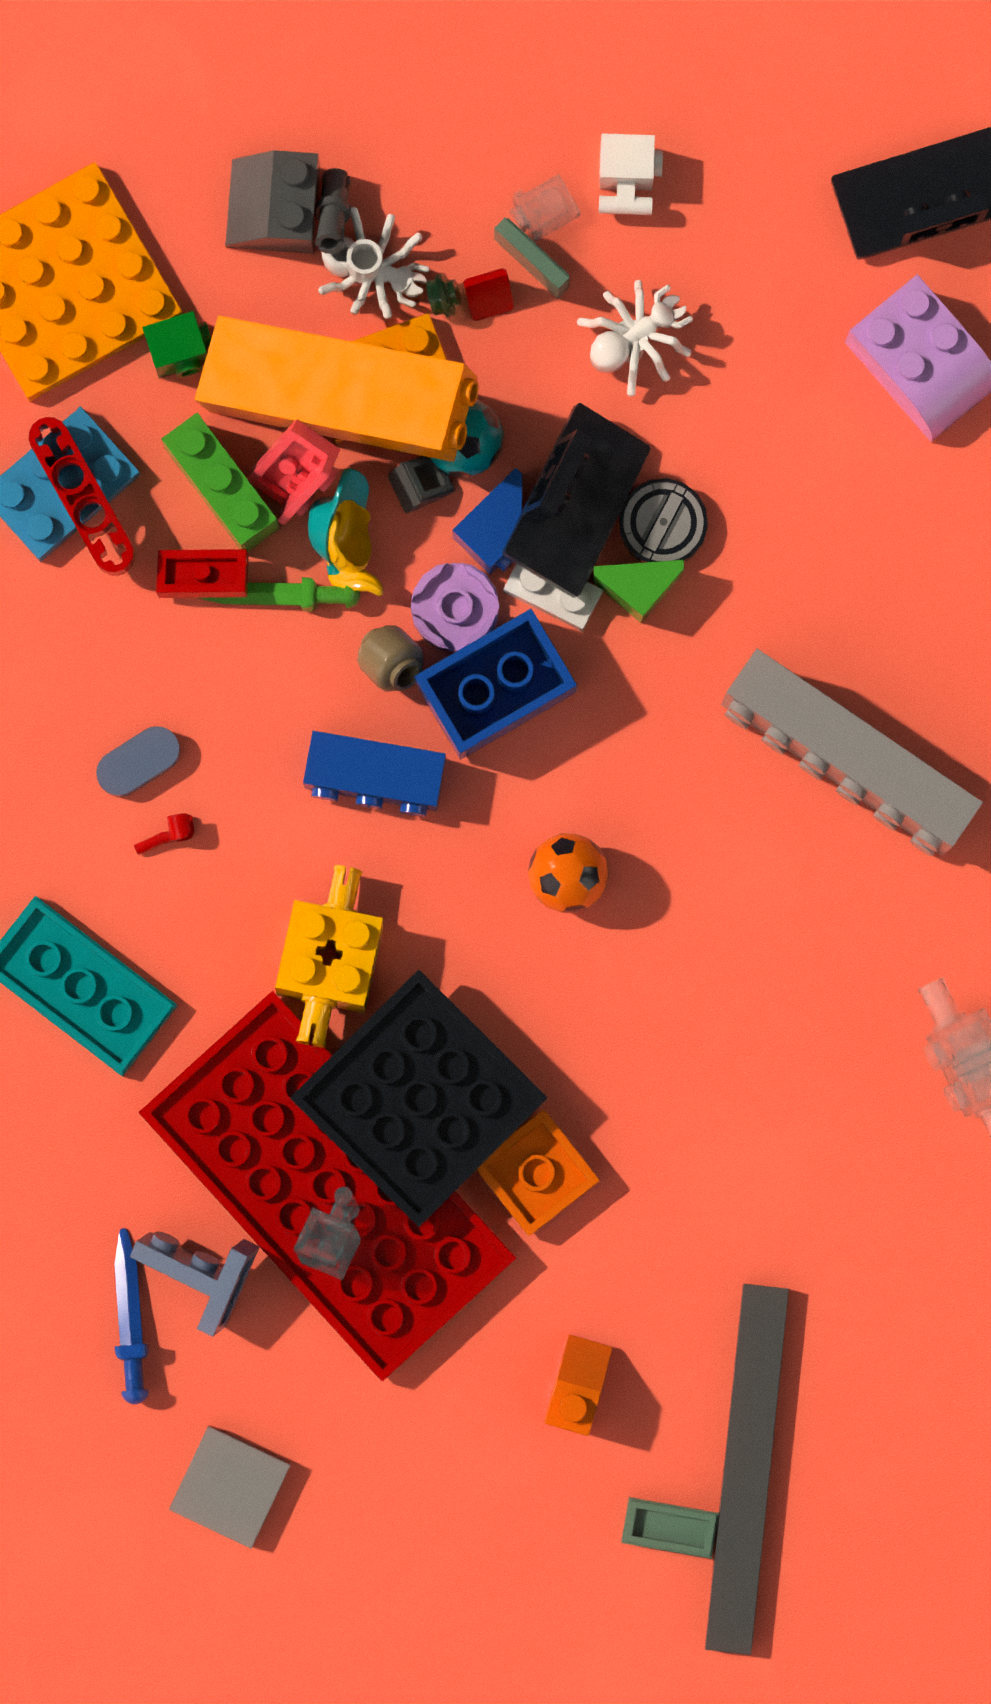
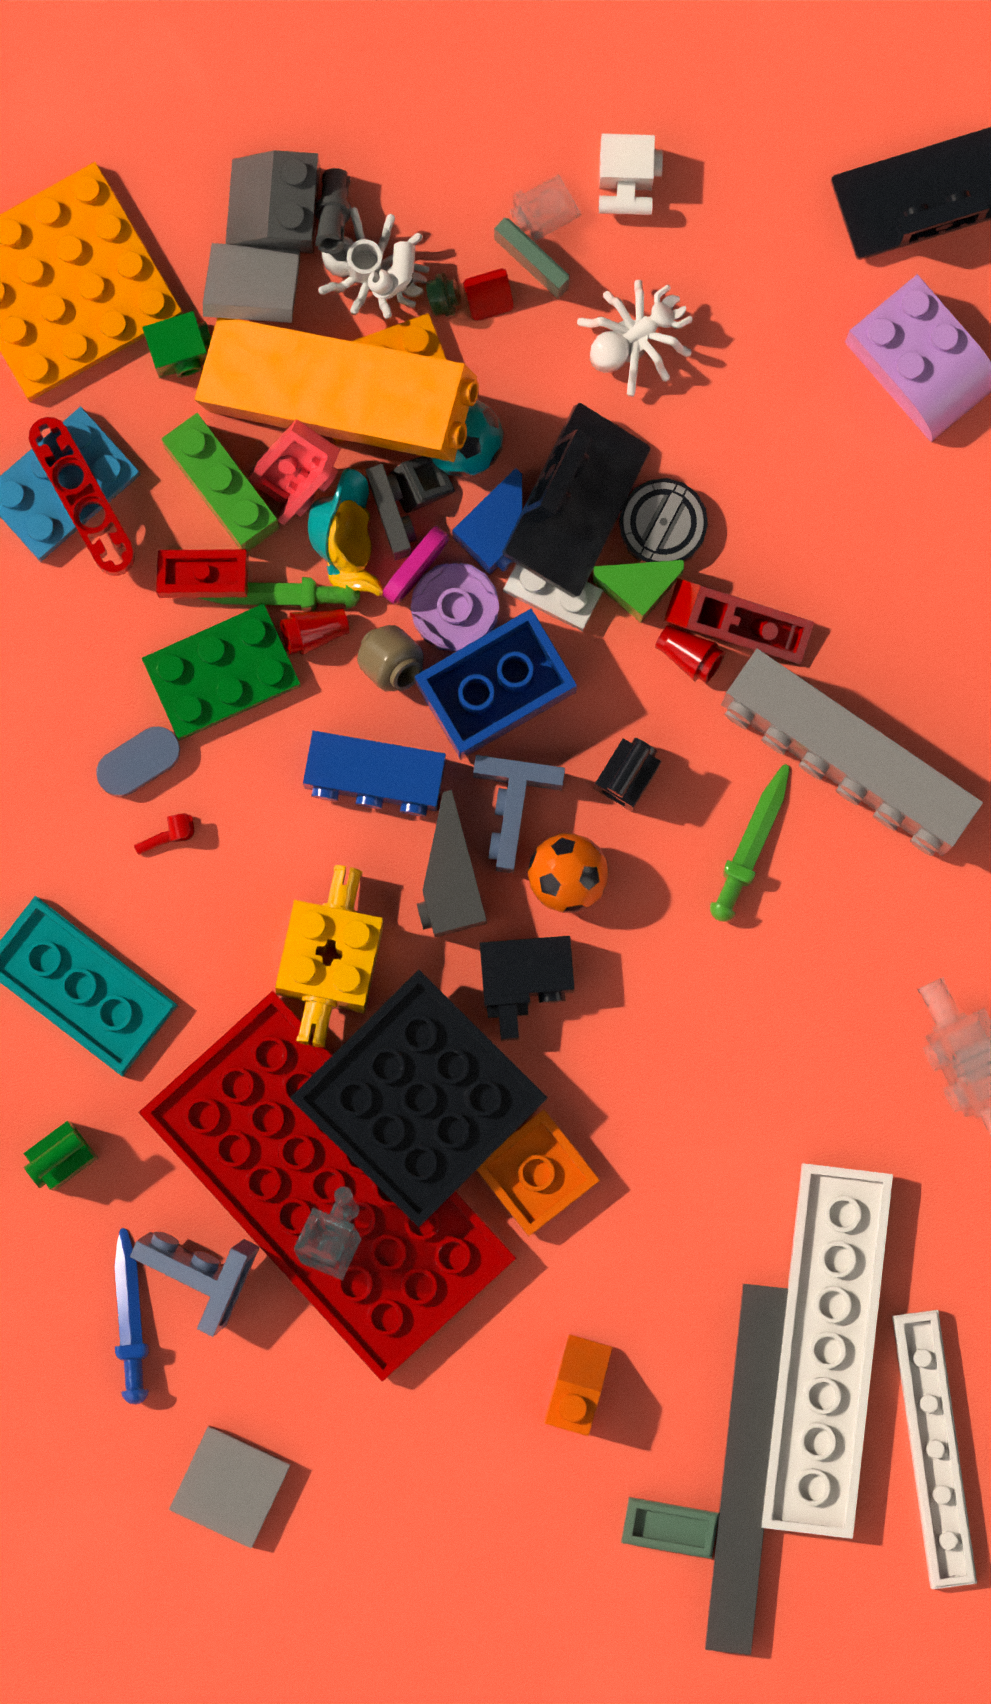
none -> green brick [23,1121,98,1191]
none -> green plate [142,603,301,741]
none -> light grey tile [203,243,300,323]
none -> red cone [280,608,350,656]
none -> dark grey plate [366,464,417,561]
none -> white arm [368,241,416,299]
none -> dark pink tile [382,525,450,604]
none -> dark grey slope [417,790,487,938]
none -> sand blue bracket [473,755,565,874]
none -> black hinge [480,936,574,1041]
none -> black brick [594,738,661,812]
none -> red cone [655,625,725,683]
none -> red slope [664,578,814,664]
none -> bright green sword [710,764,789,922]
none -> white plate [761,1163,893,1539]
none -> white tile [892,1310,977,1589]

